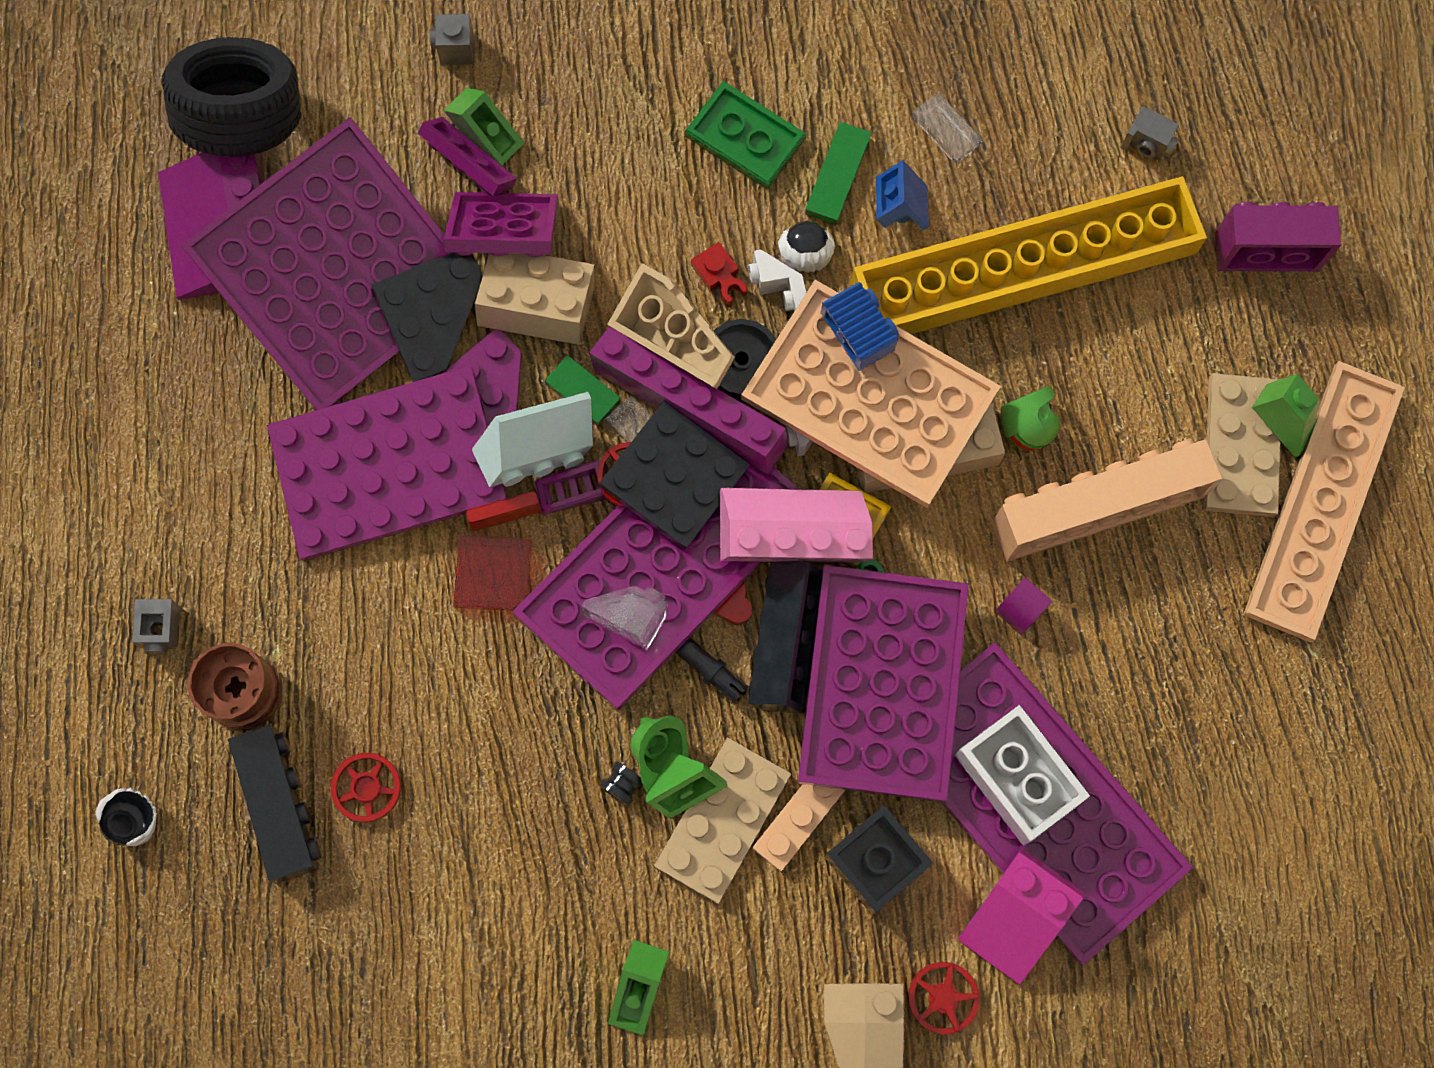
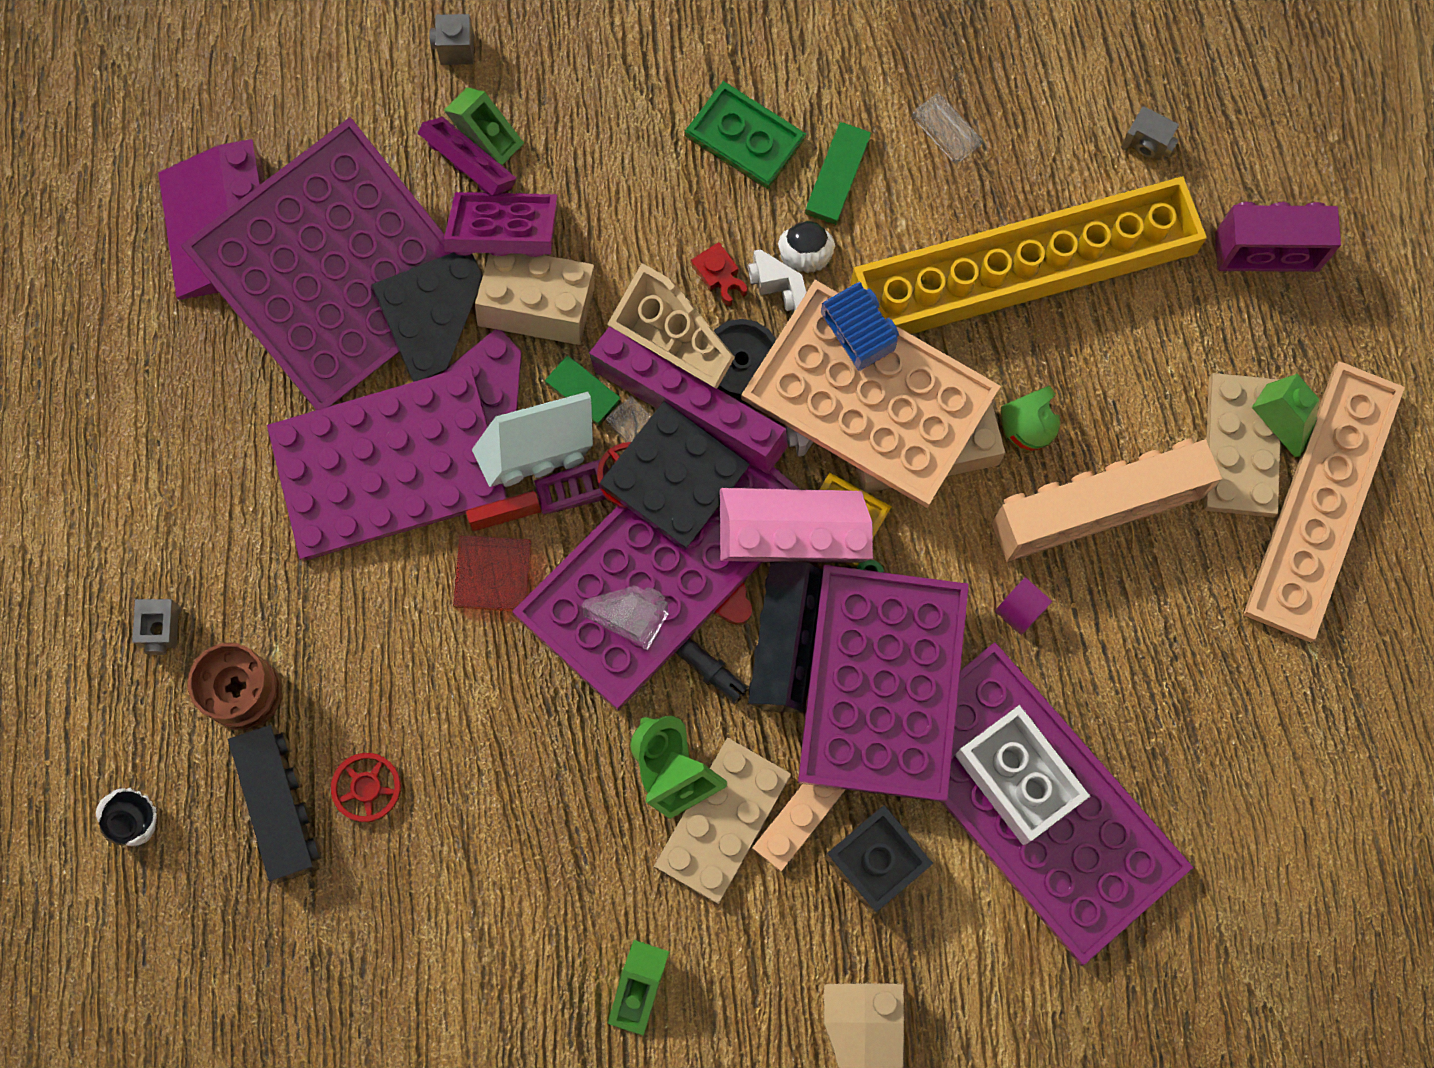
black tyre [162,37,301,157] -> none
black wheel [599,761,643,807] -> none
blue panel [876,160,929,230] -> none
red wheel [908,962,979,1034] -> none
dark pink slope [958,848,1085,985] -> none

